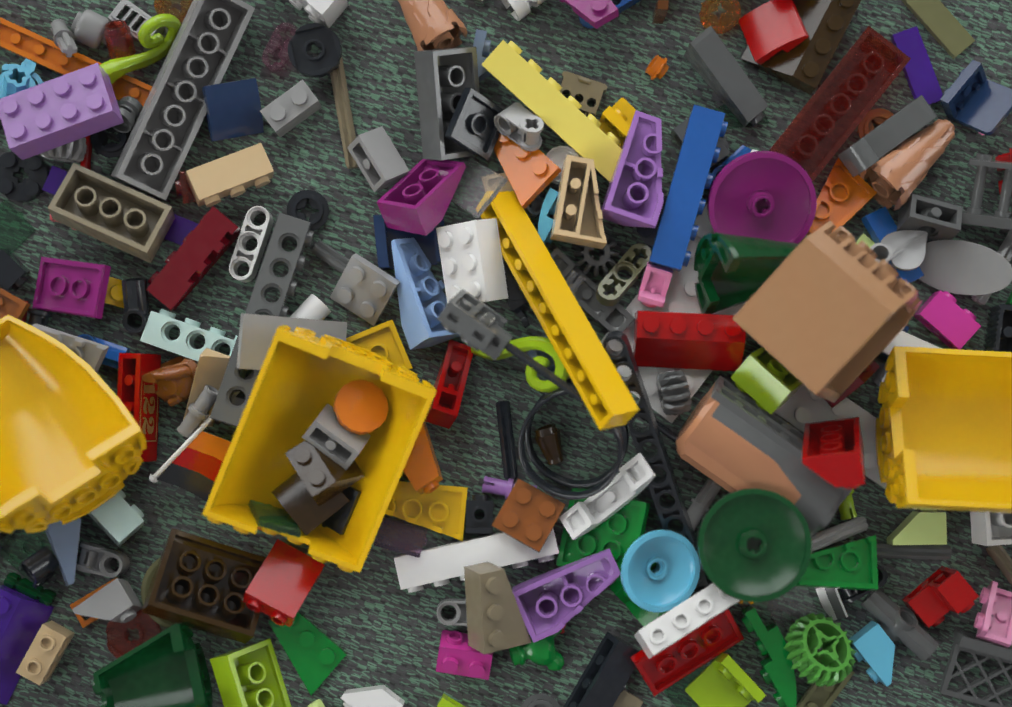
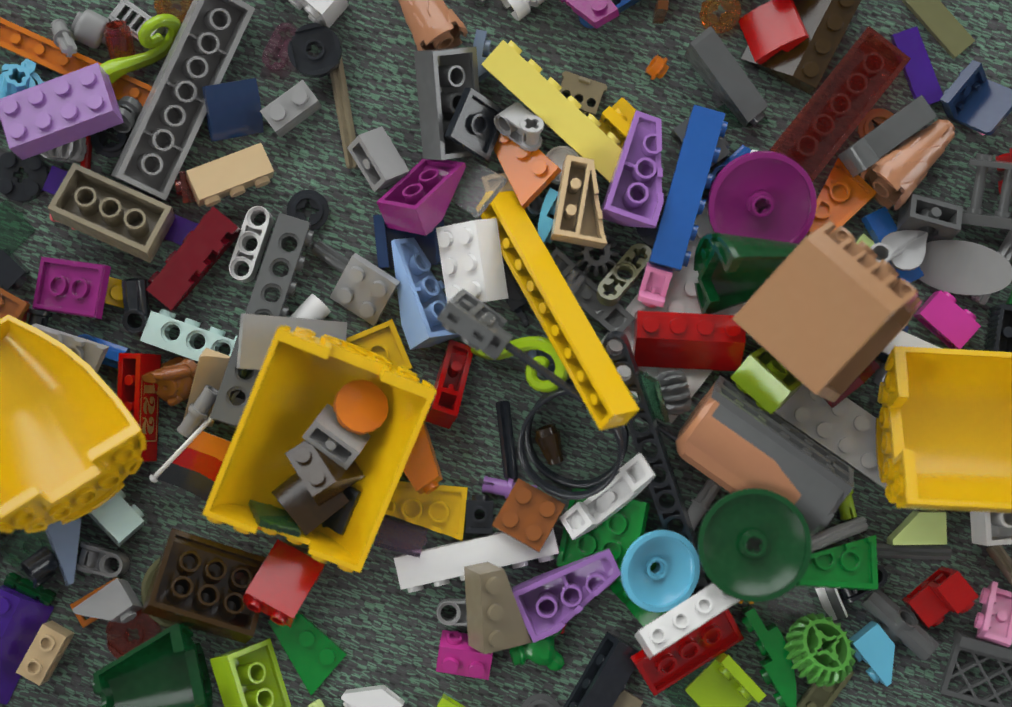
red slope [802,417,865,489] -> none
none -> clear green piece [637,370,670,423]

